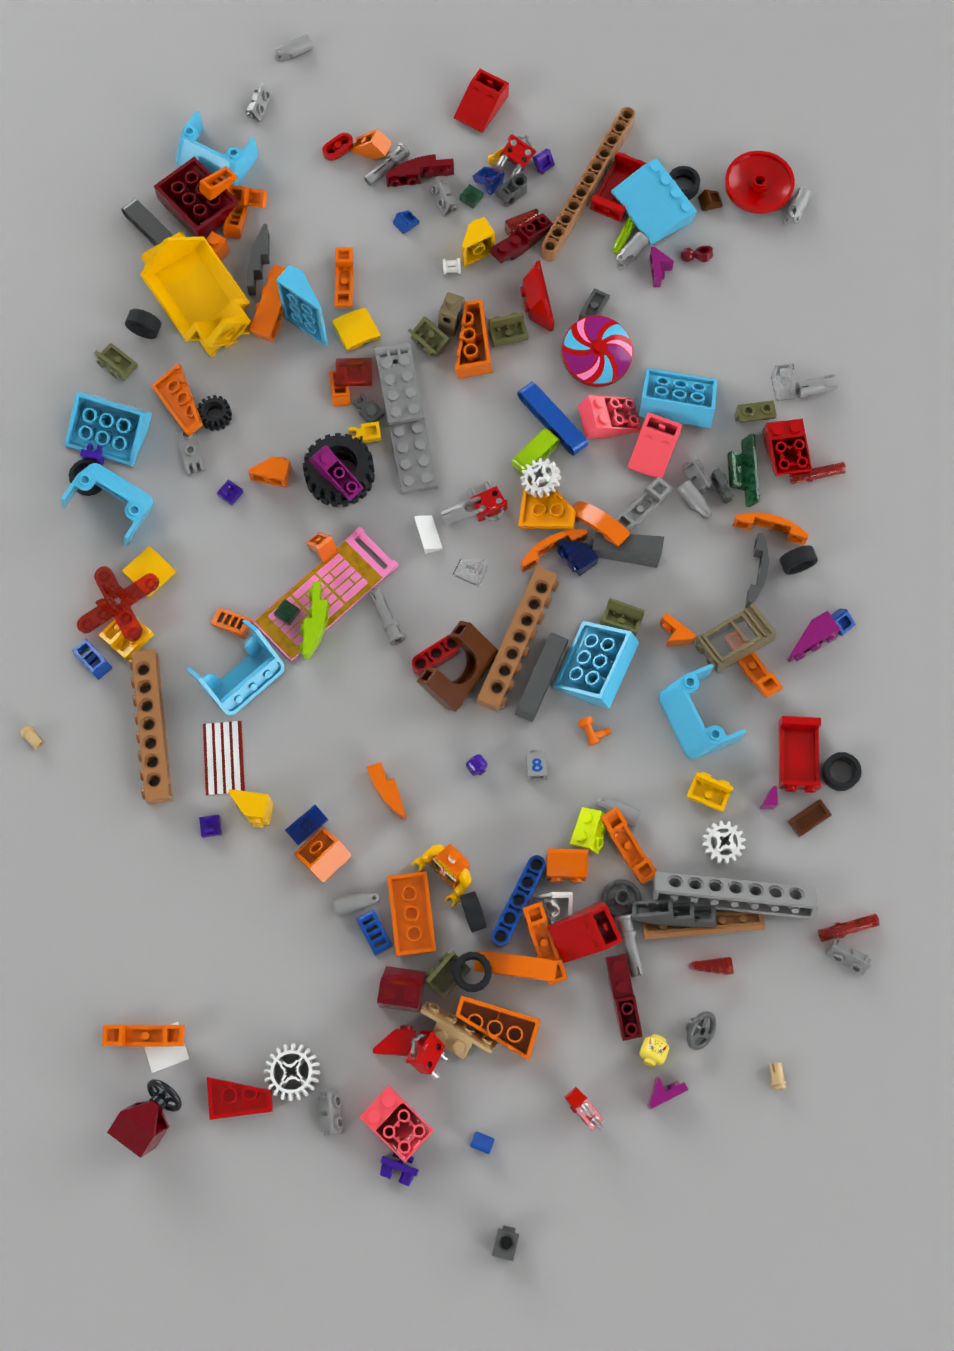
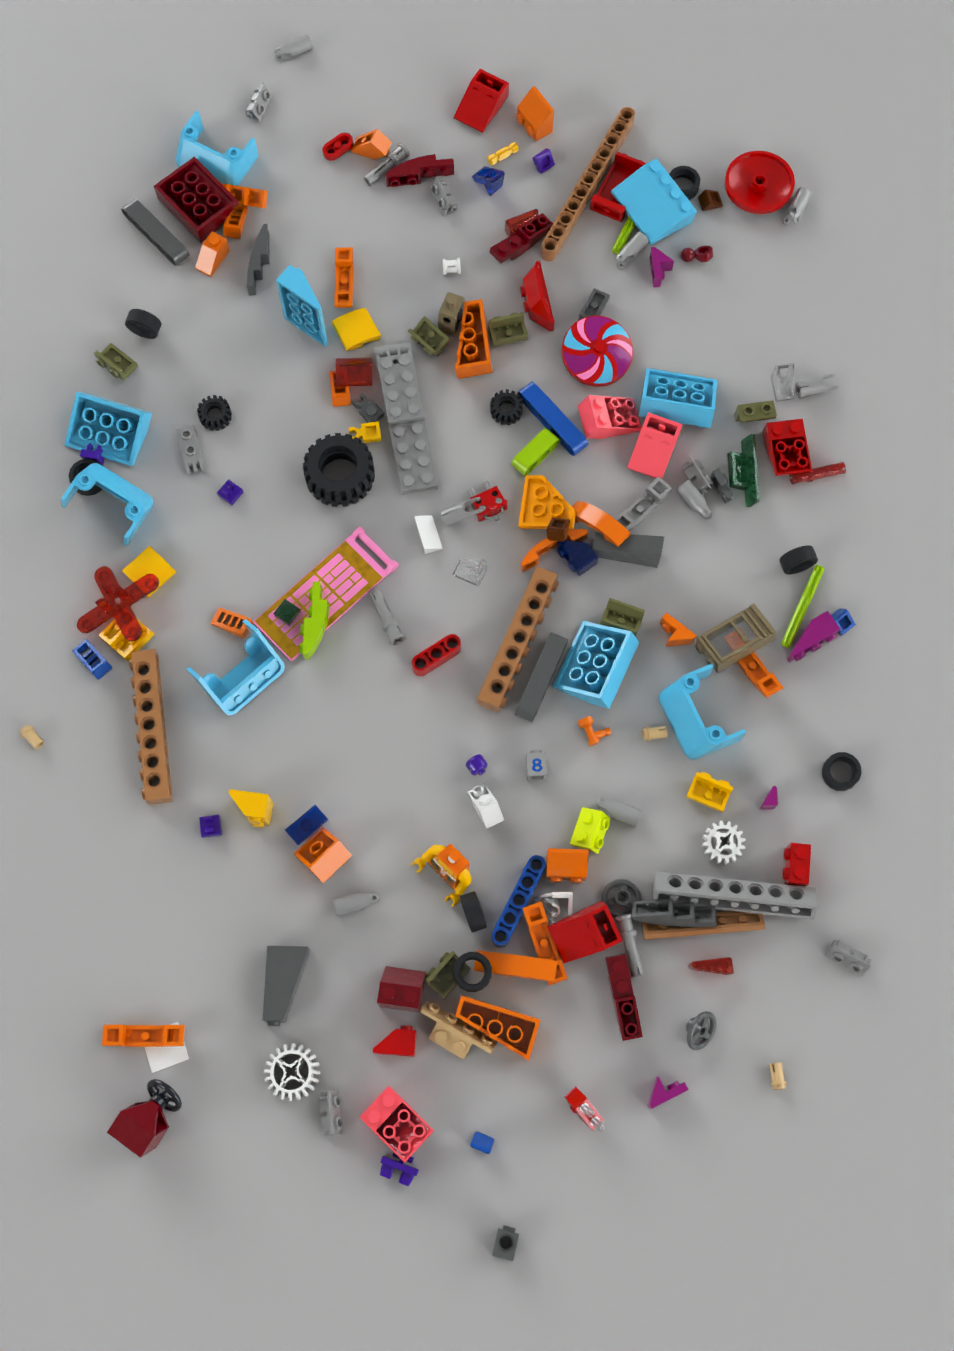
yellow panel [140,232,251,357] -> none
orange wing [151,363,203,436] -> none
orange slope [199,166,238,201] -> none
sticker [203,721,245,795] -> none
red wing [207,1077,273,1120] -> none
orange slope [248,457,292,488] -> none
orange wedge [249,264,286,343] -> none
orange slope [306,532,337,562] -> none
magenta slope [308,445,364,501] -> none
blue slope [356,909,393,956] -> none
orange slope [367,762,406,820] -> none
orange plate [387,871,437,957] -> none
blue slope [393,210,420,234] -> none
red piece [406,1030,448,1079] -> none
reddish brown arch [416,621,499,712] -> none
clear green plate [459,184,484,209] -> none
yellow slope [462,217,495,267] -> none
dark grey piece [495,173,527,207] -> none
red piece [497,134,536,176] -> none
white gear [520,458,562,498] -> none
orange slope [600,806,657,885] -> none
light yellow head [639,1034,669,1067] -> none
orange slope [732,512,809,545] -> none
dark grey slope [745,532,769,608] -> none
red panel [779,716,822,793] -> none
reddish brown tile [788,799,832,837] -> none
clear red pin [818,913,880,942] -> none
none -> dark grey slope [262,946,310,1026]
none -> white slope [468,784,504,828]
none -> black tyre [490,389,523,425]
none -> orange slope [516,86,554,141]
none -> reddish brown slope [546,517,570,542]
none -> tan pin [642,726,668,742]
none -> lime axle [781,565,824,648]
none -> red brick [782,842,811,886]

